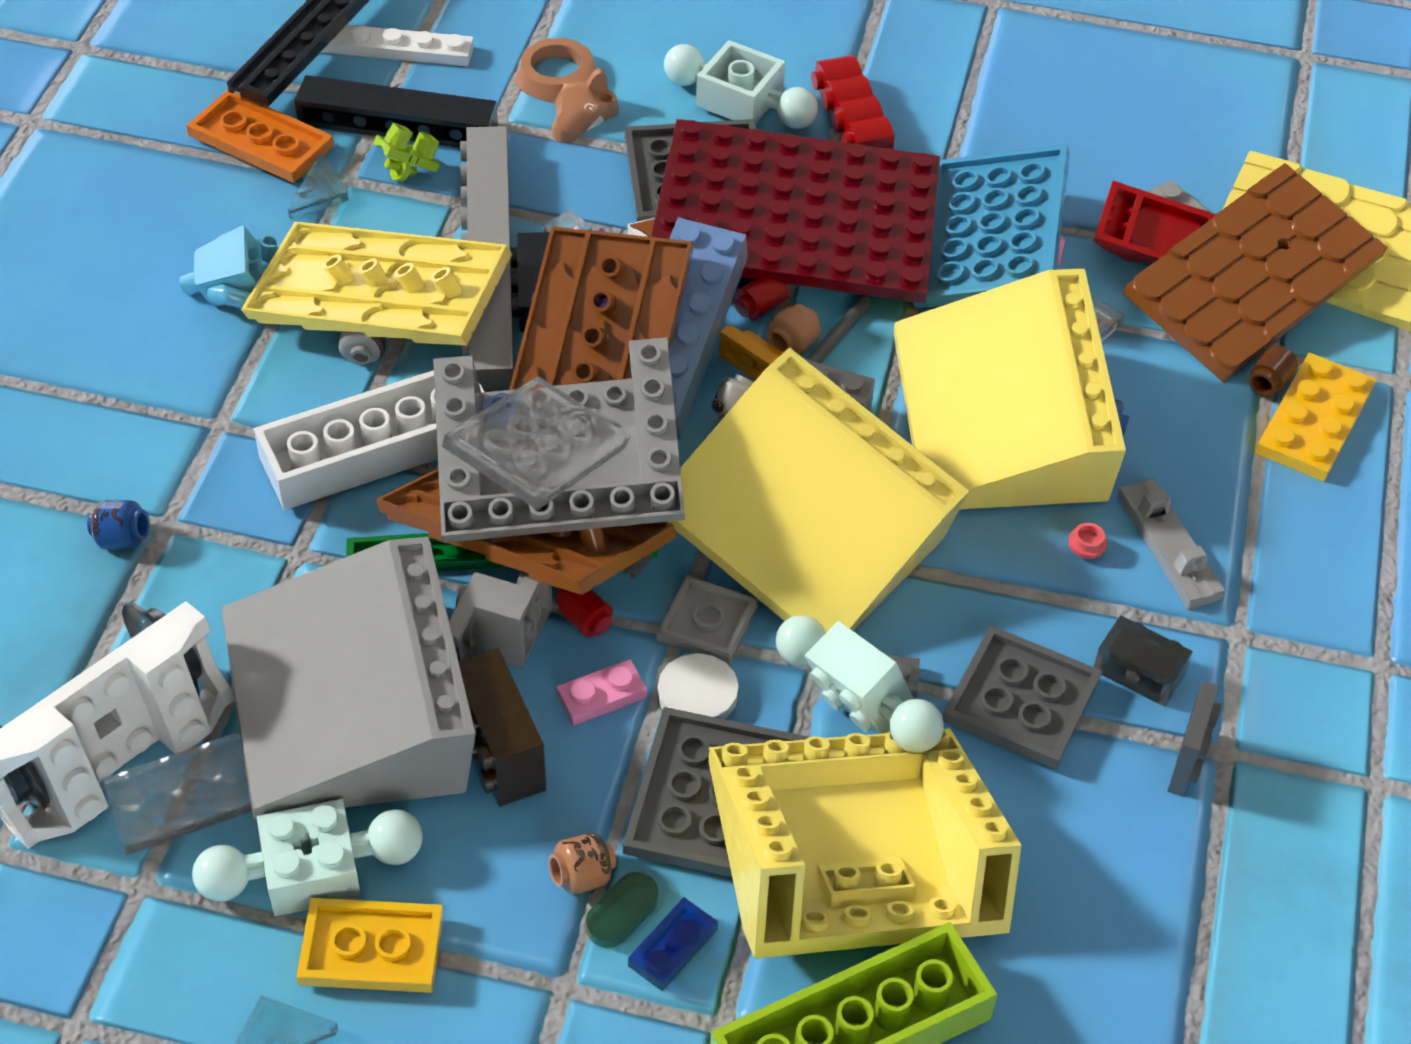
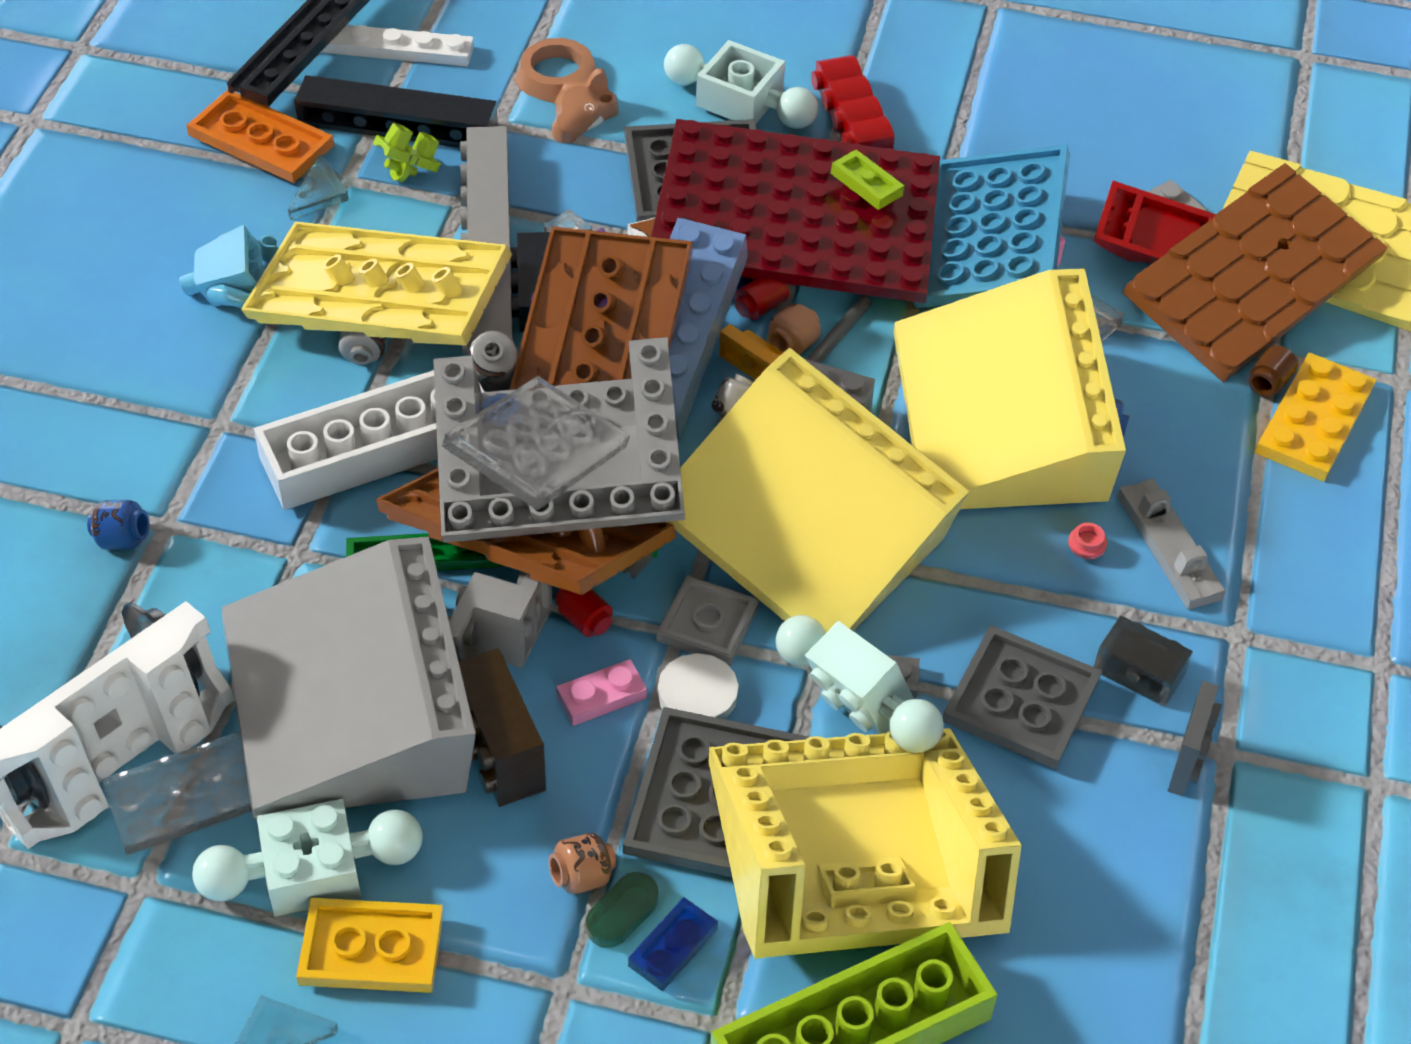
none -> light grey head [469,331,517,384]
none -> lime plate [830,150,904,210]

